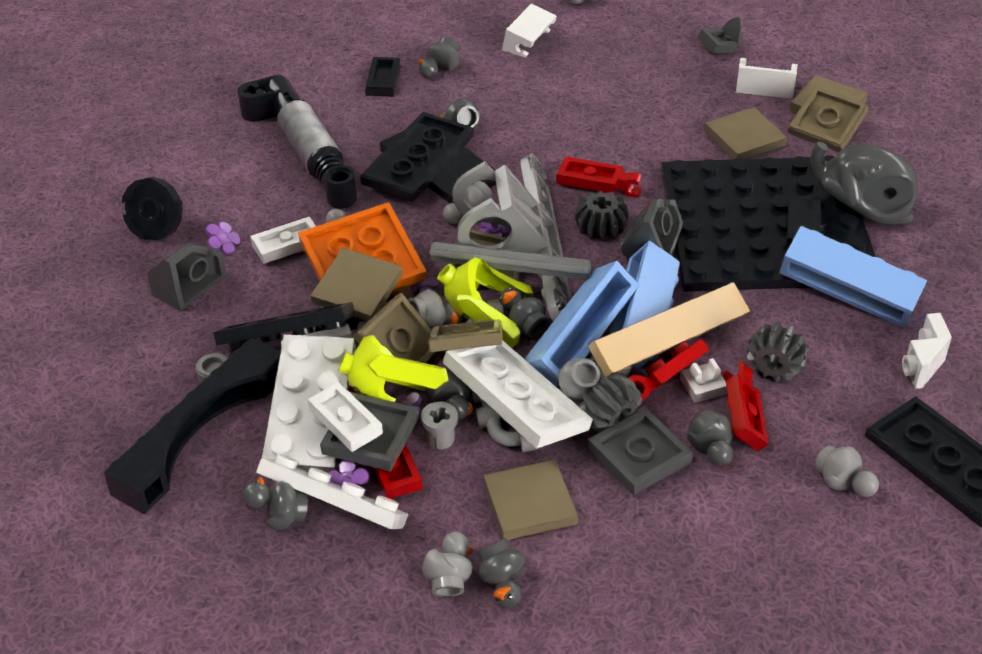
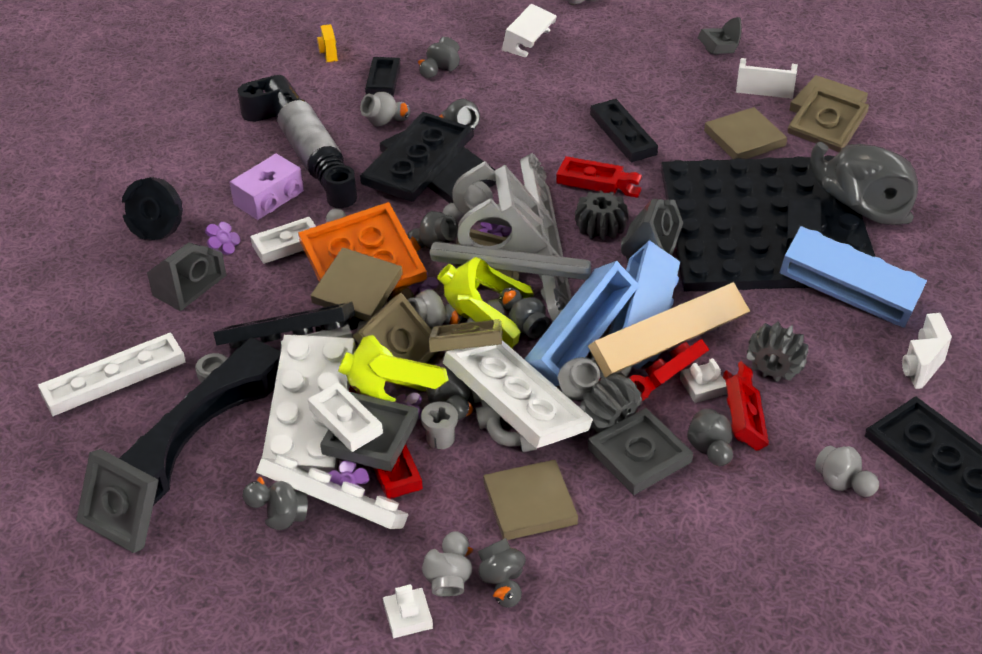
none -> white plate [38,332,186,416]
none -> dark grey plate [76,449,159,553]
none -> lavender brick [230,153,304,220]
none -> yellow plate [317,24,338,62]
none -> light grey animal [360,92,410,127]
none -> white tile [383,584,433,638]
none -> dark grey animal [407,211,458,251]
none -> black plate [590,99,658,163]

